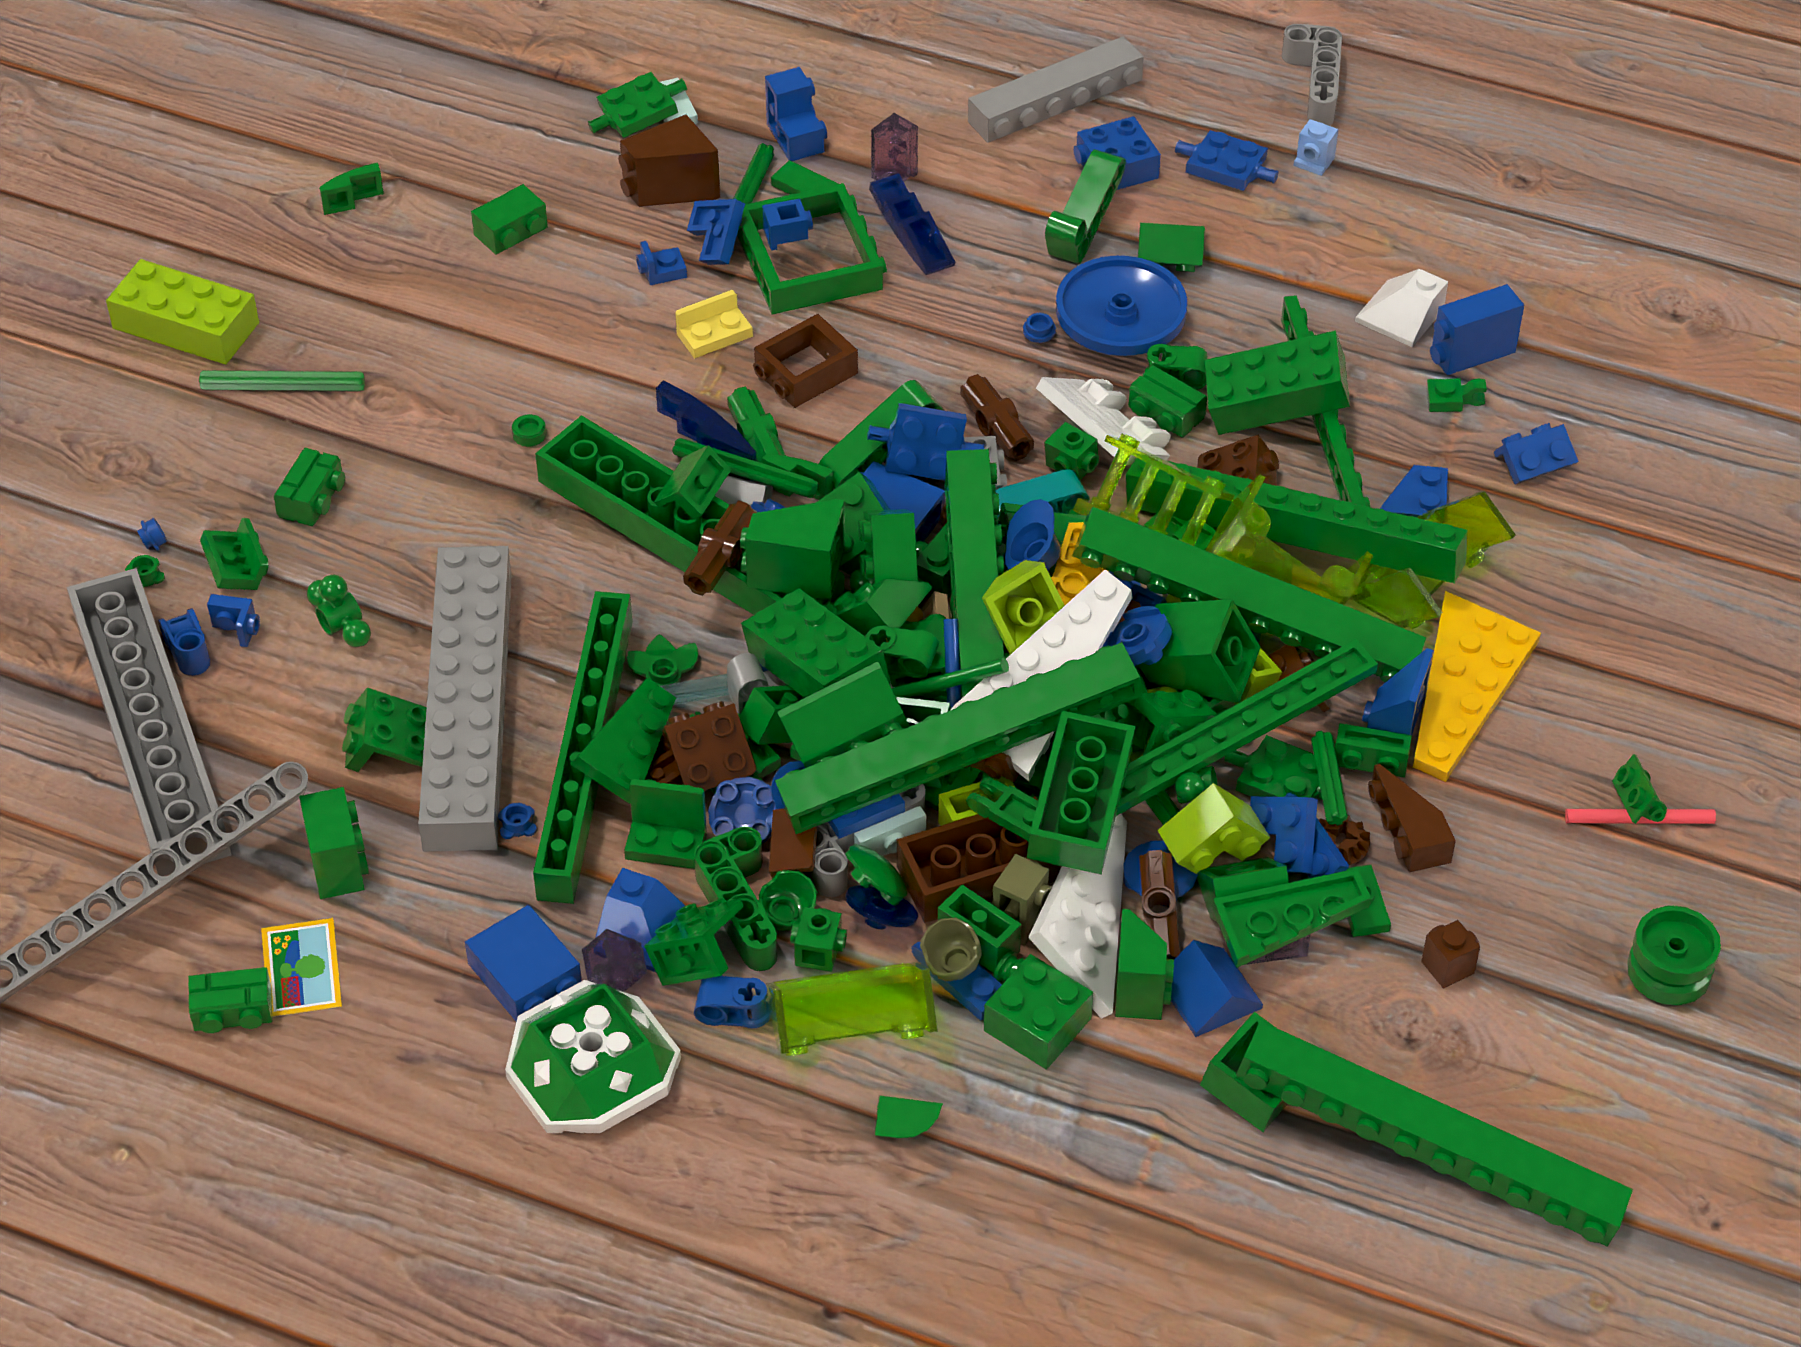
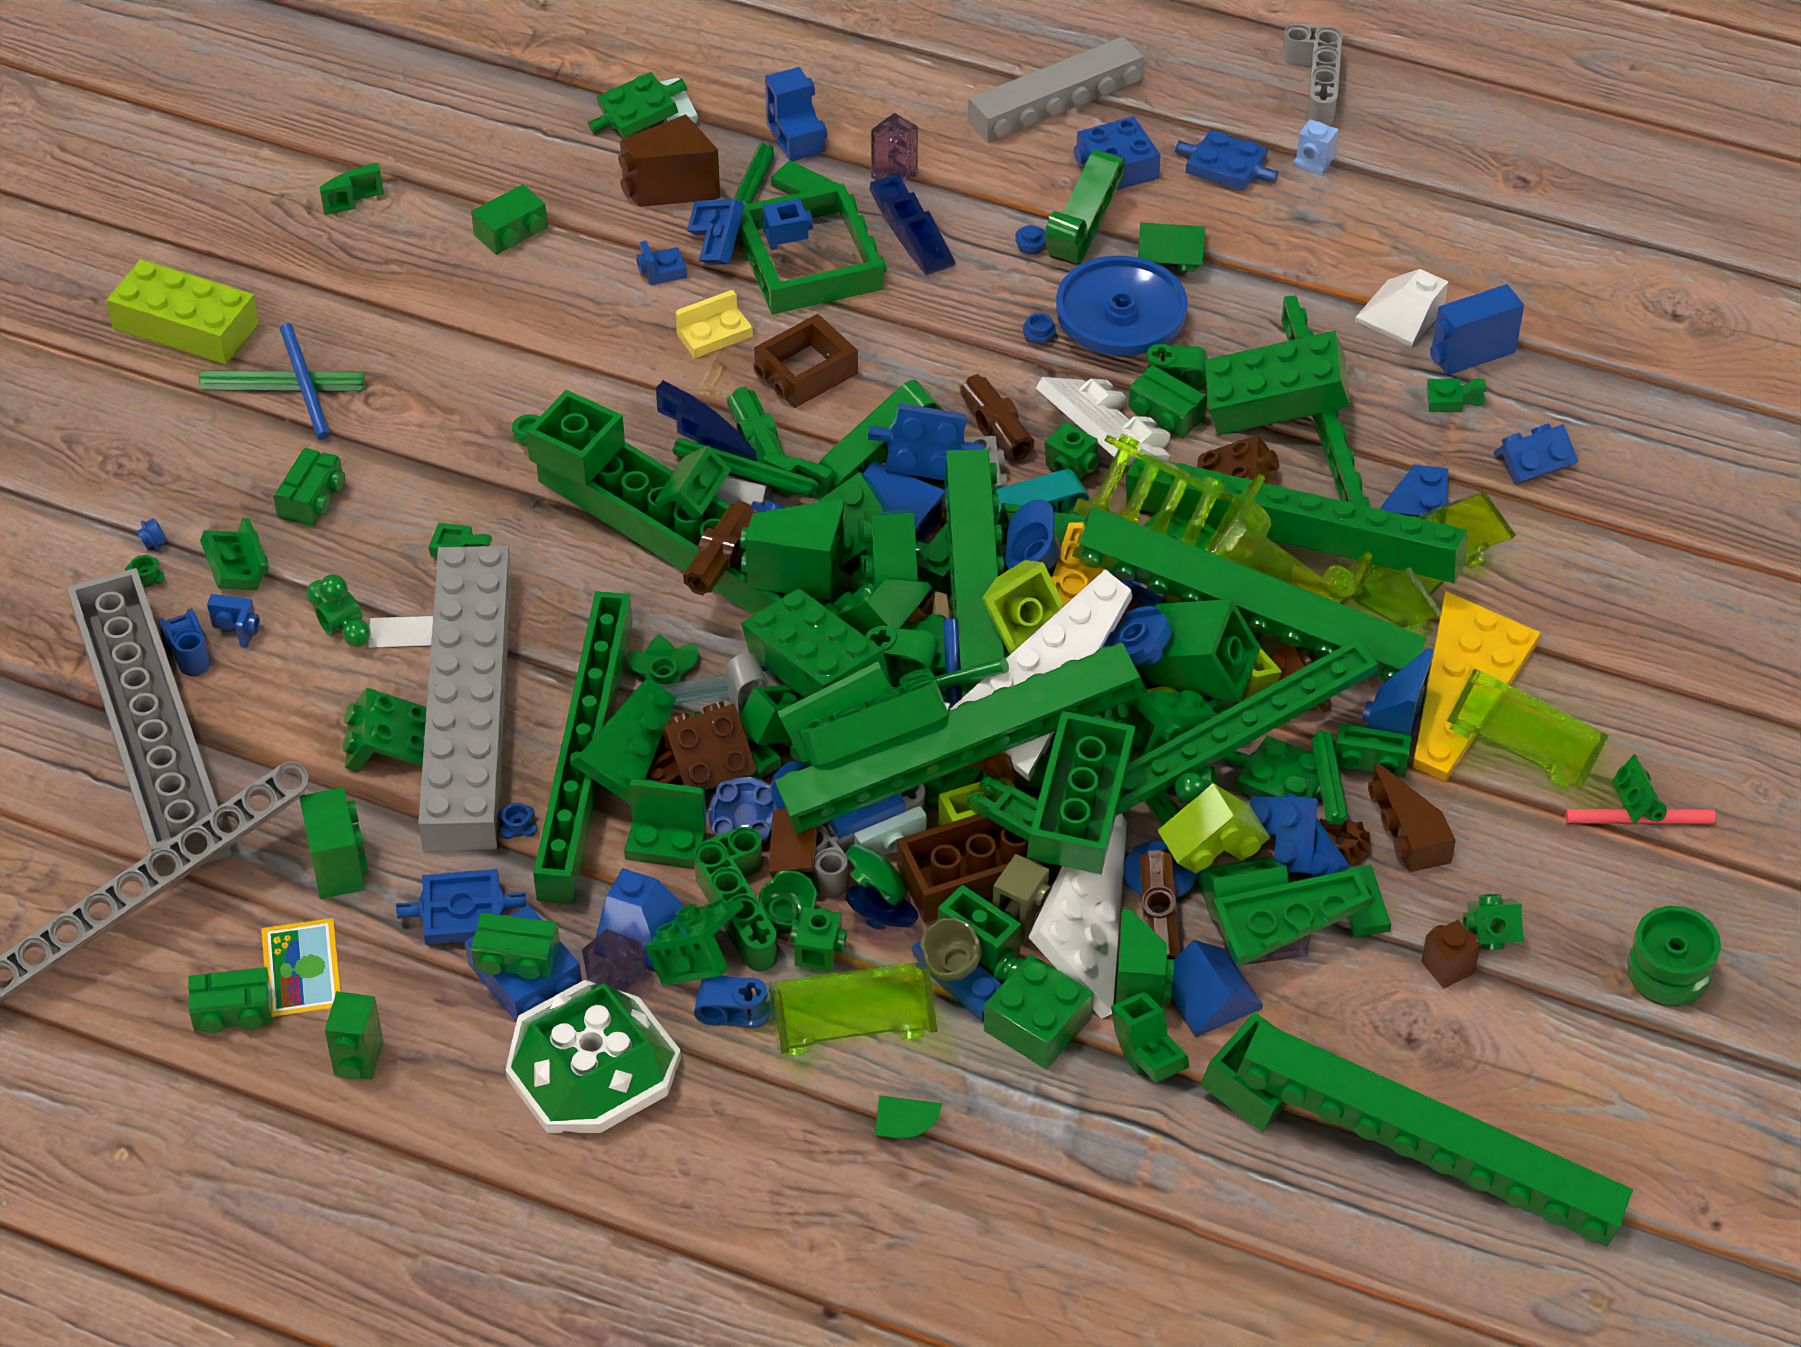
none -> blue bar [280,323,330,439]
none -> green brick [325,991,383,1080]
none -> white sticker [368,616,433,648]
none -> blue plate [396,869,527,945]
none -> green plate [428,523,492,558]
none -> green brick [471,913,560,980]
none -> green brick [526,390,625,486]
none -> green beam [799,668,948,766]
none -> blue plate [1015,225,1046,255]
none -> green brick [1111,991,1189,1083]
none -> clear neon green windscreen [1446,666,1609,789]
none -> green brick [1463,894,1523,950]

